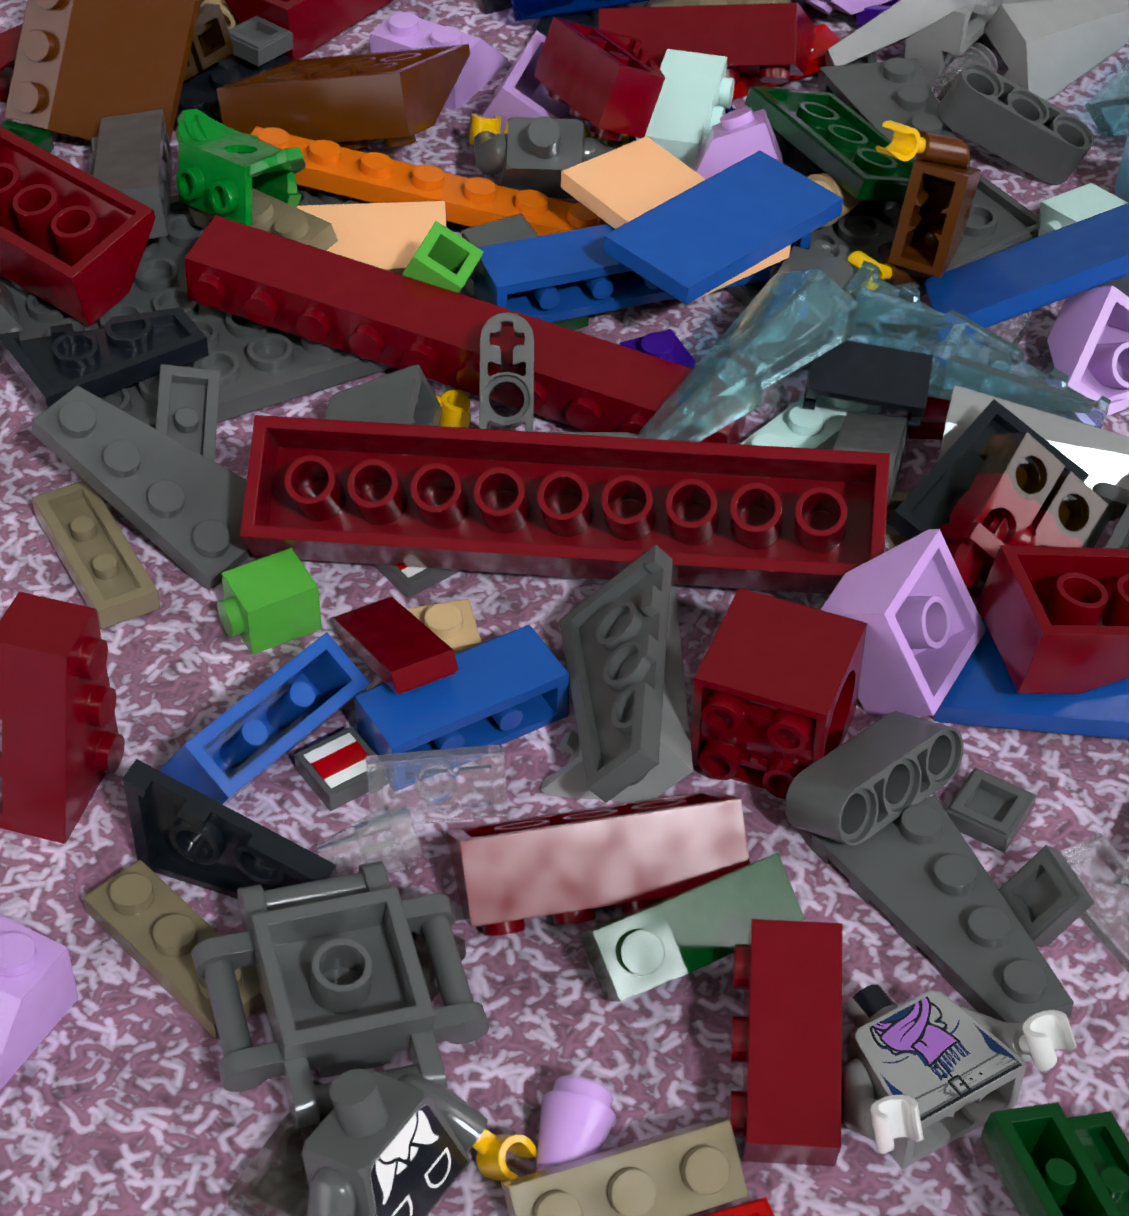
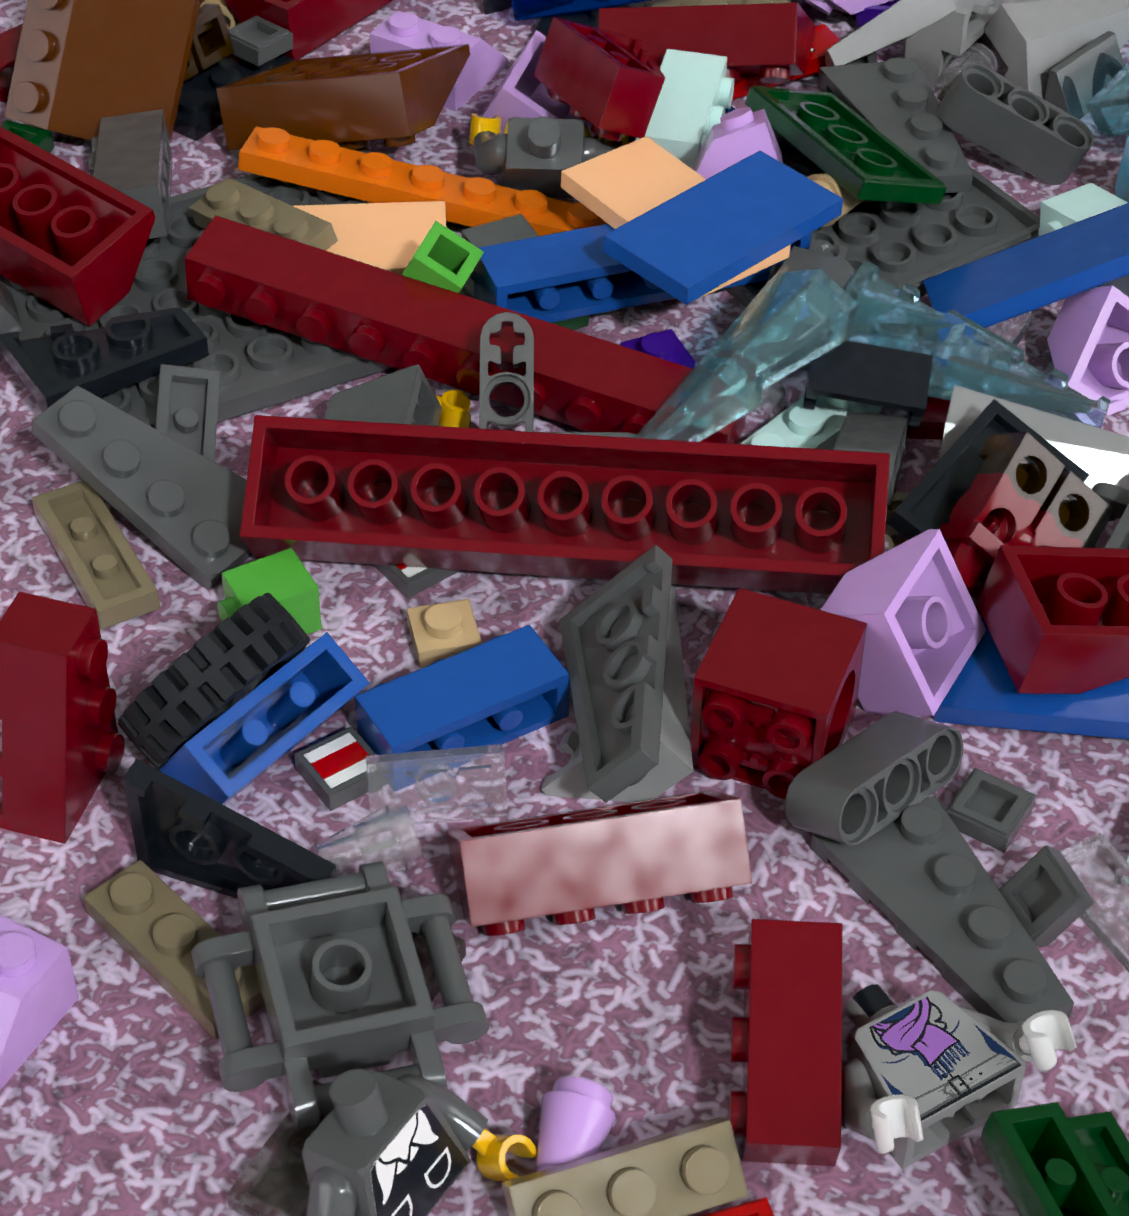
green piece [175,108,305,227] -> none
dark red tile [333,596,459,695] -> none
slope [579,853,805,1002] -> none
reddish brown torso [847,120,981,294] -> none
none -> black wheel [117,593,310,770]
none -> dark grey slope [1044,31,1129,120]

